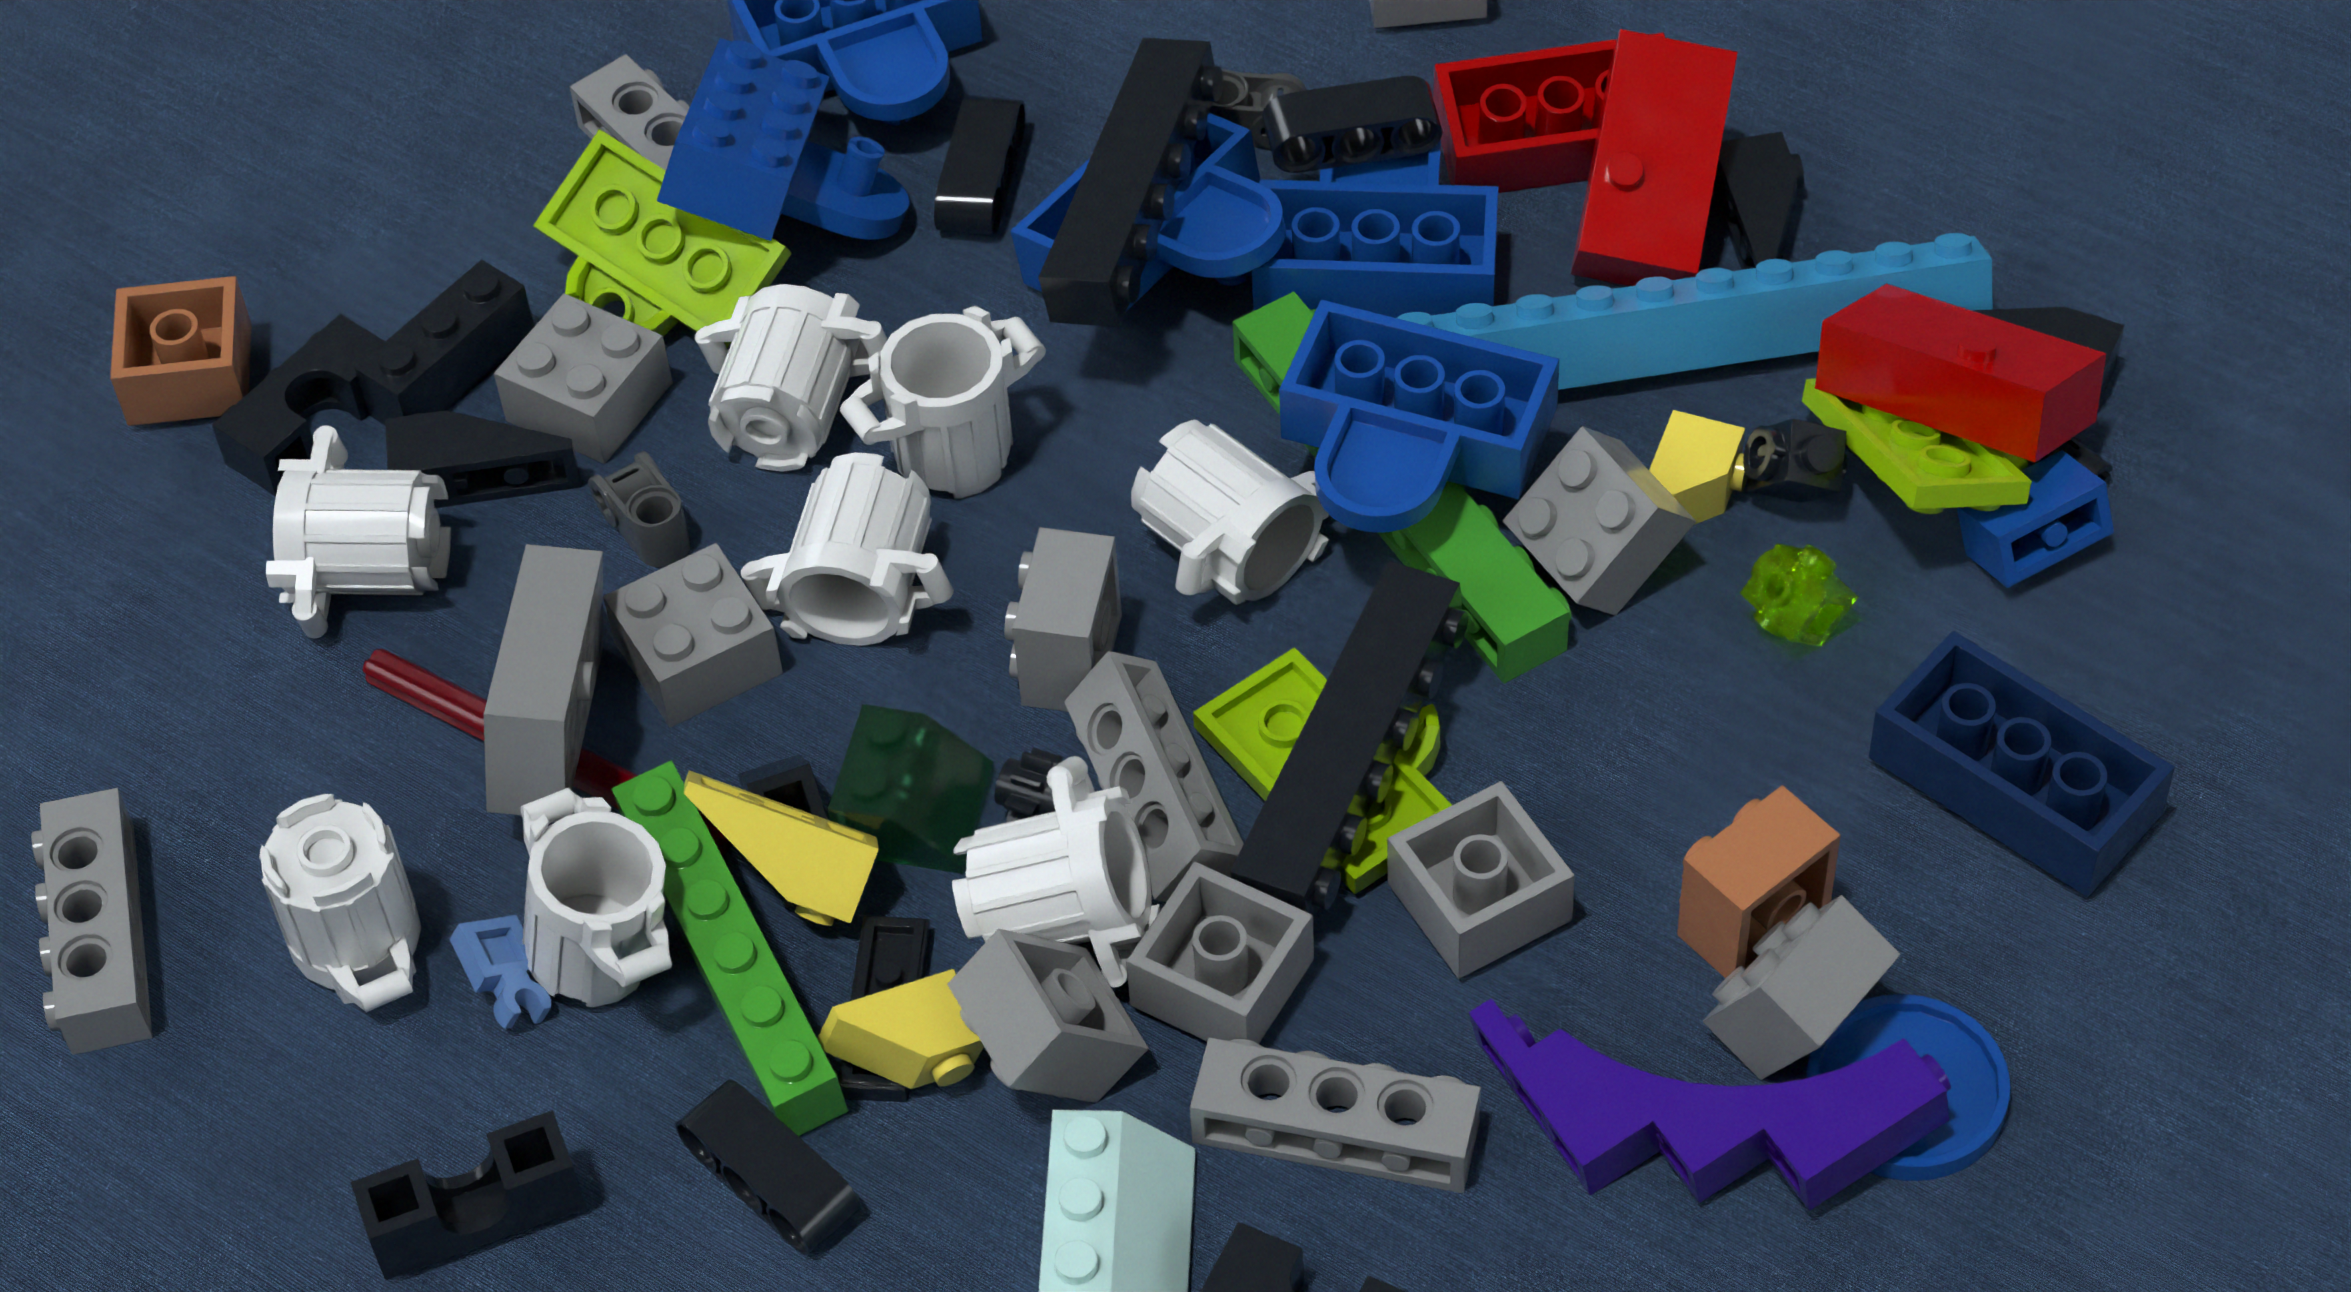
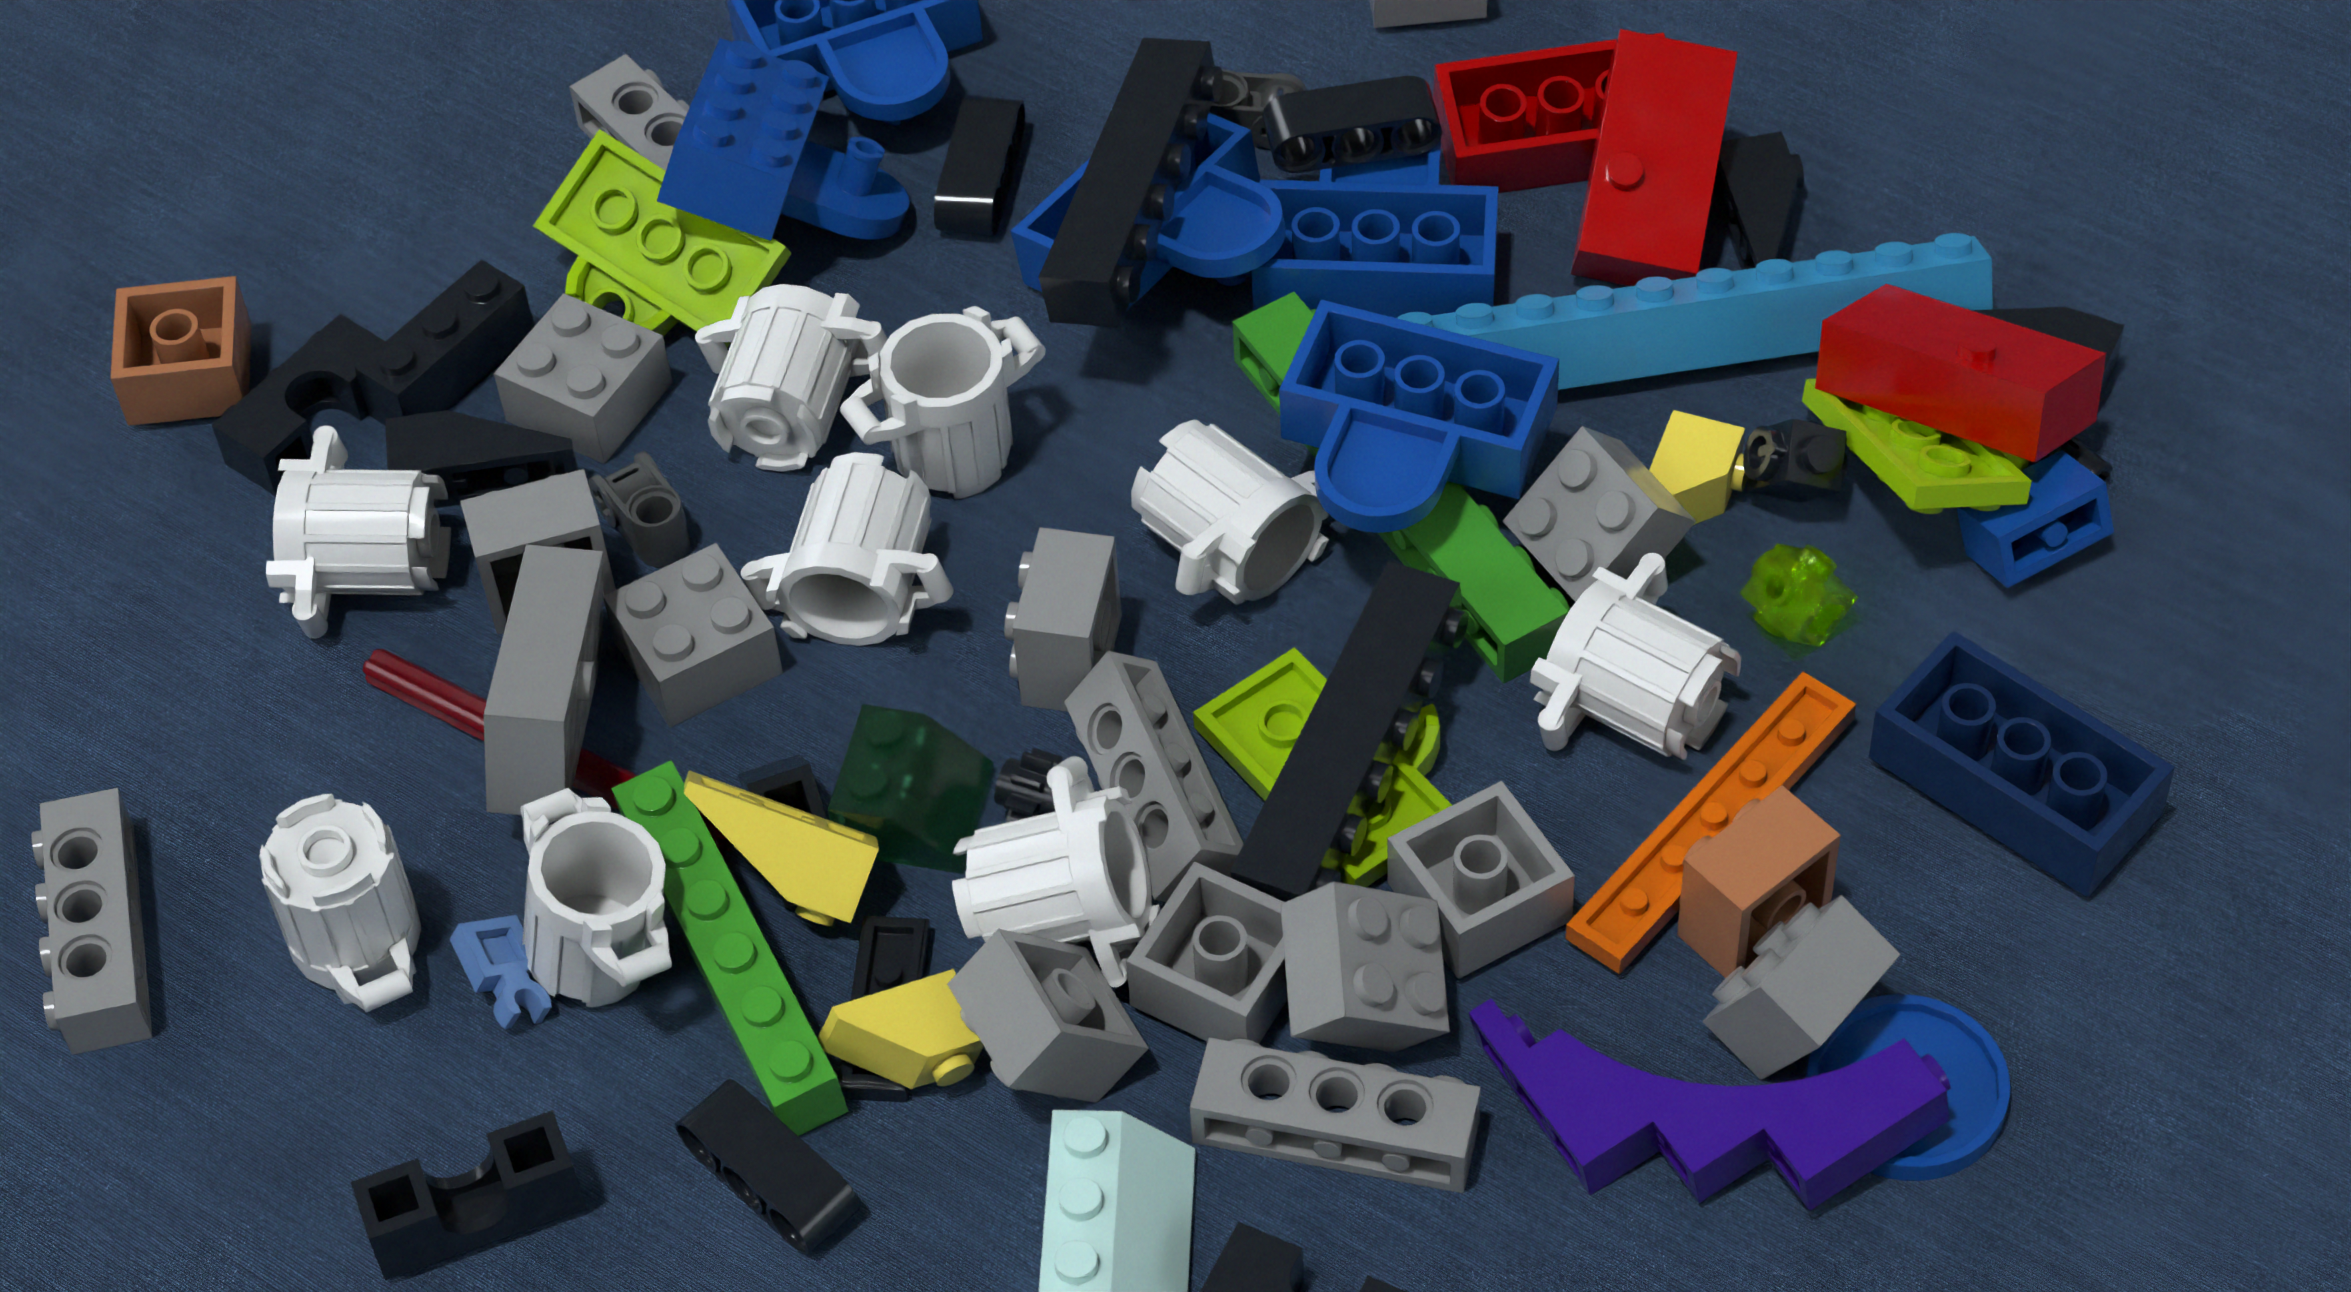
none -> light grey brick [460,469,616,635]
none -> light grey brick [1280,882,1450,1052]
none -> white container [1530,553,1741,760]
none -> orange plate [1566,672,1856,975]

